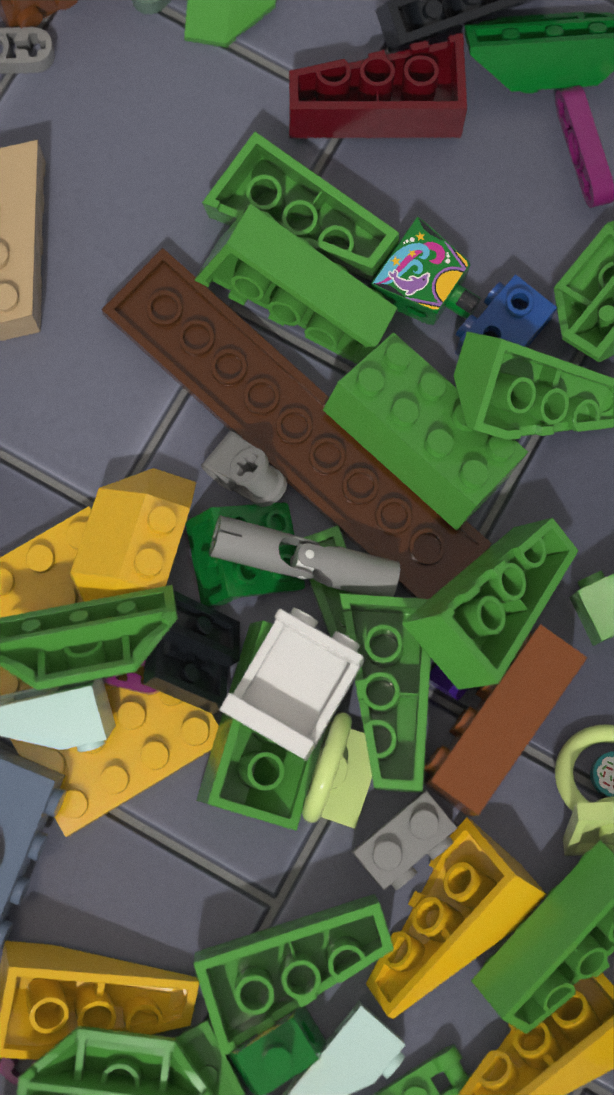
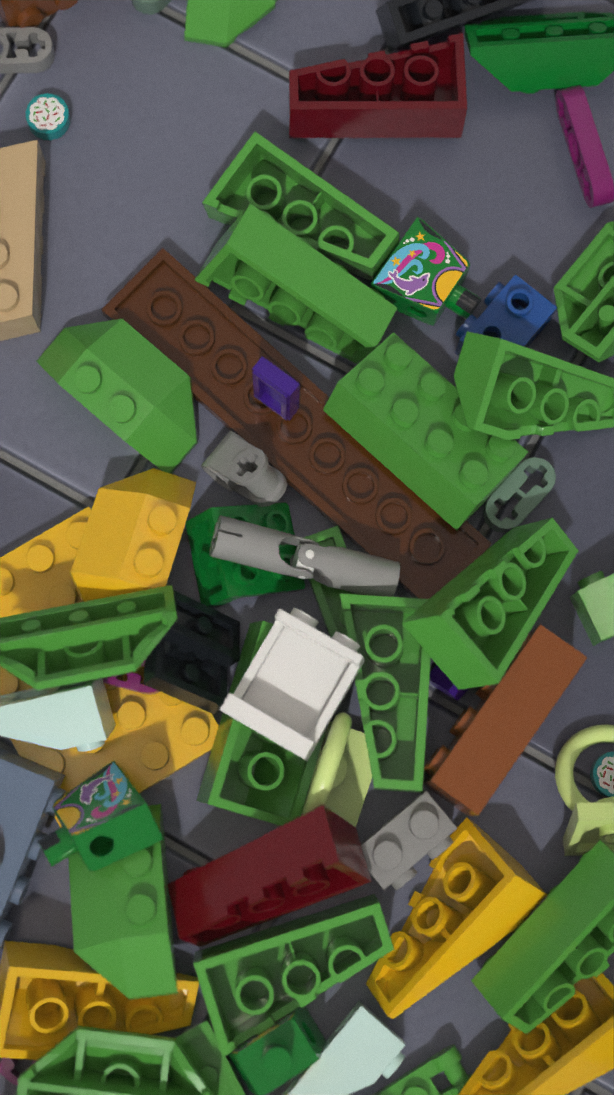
none -> tile [25,93,71,140]
none -> bright green wedge [36,319,198,474]
none -> green torso [37,761,163,871]
none -> bright green wedge [68,804,178,1000]
none -> dark red wedge [167,805,372,947]
none -> dark purple tile [252,356,300,421]
none -> sand green beam [483,457,556,533]

